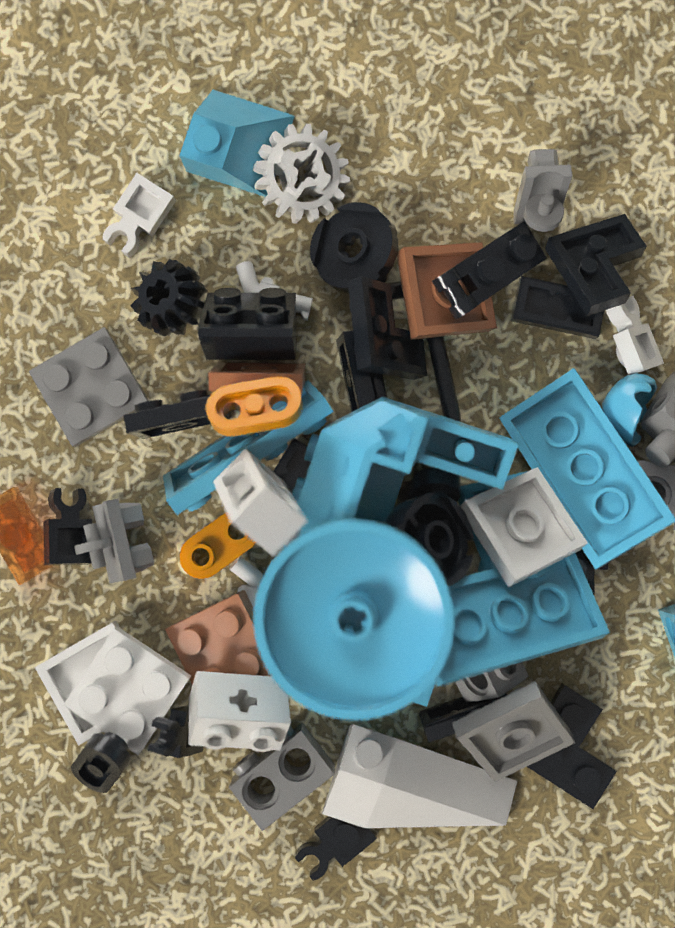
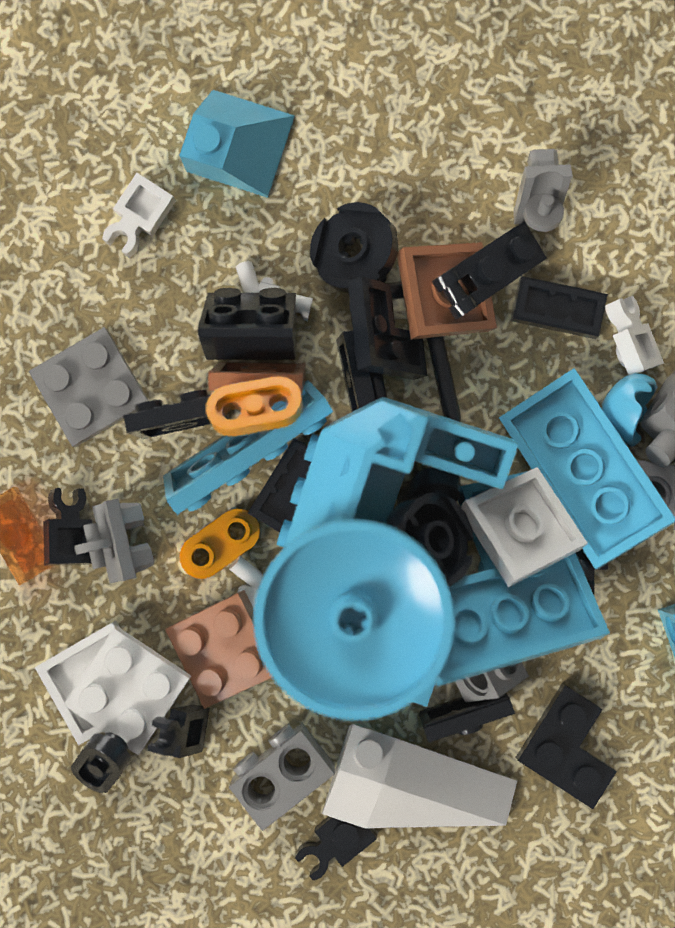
black gear [130,259,208,337] -> none
white brick [189,671,291,752] -> none
white brick [213,448,308,556] -> none
white gear [253,123,350,224] -> none
light grey plate [452,682,575,782] -> none
black plate [545,214,647,316] -> none

